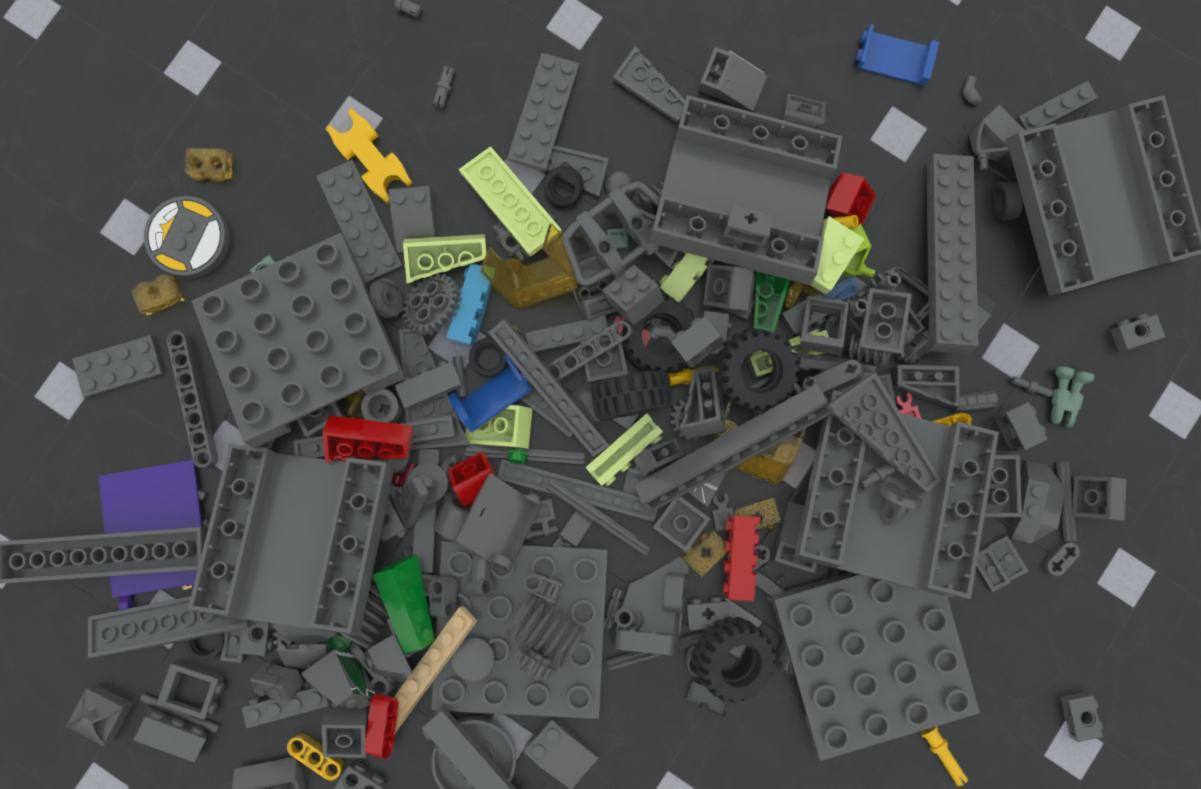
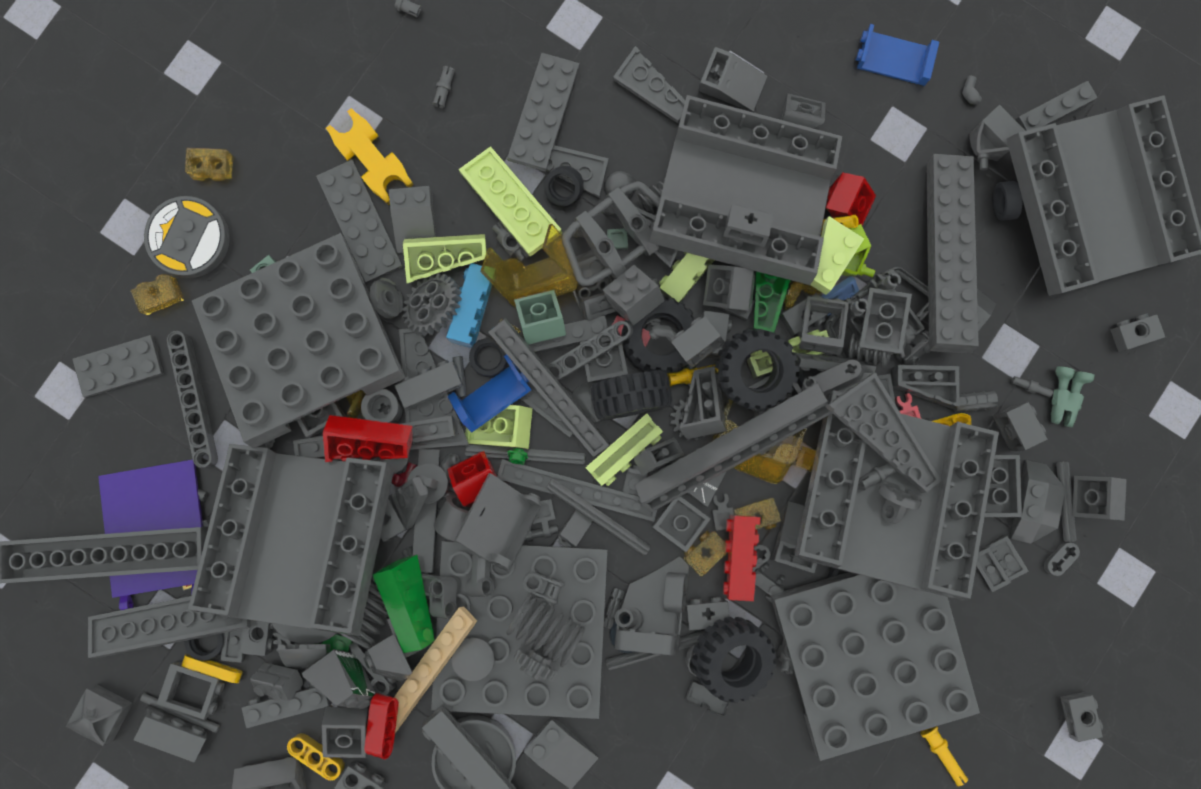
none -> yellow beam [182,654,243,683]
none -> sand green brick [514,290,566,345]
none -> clear yellow brick [791,446,816,473]

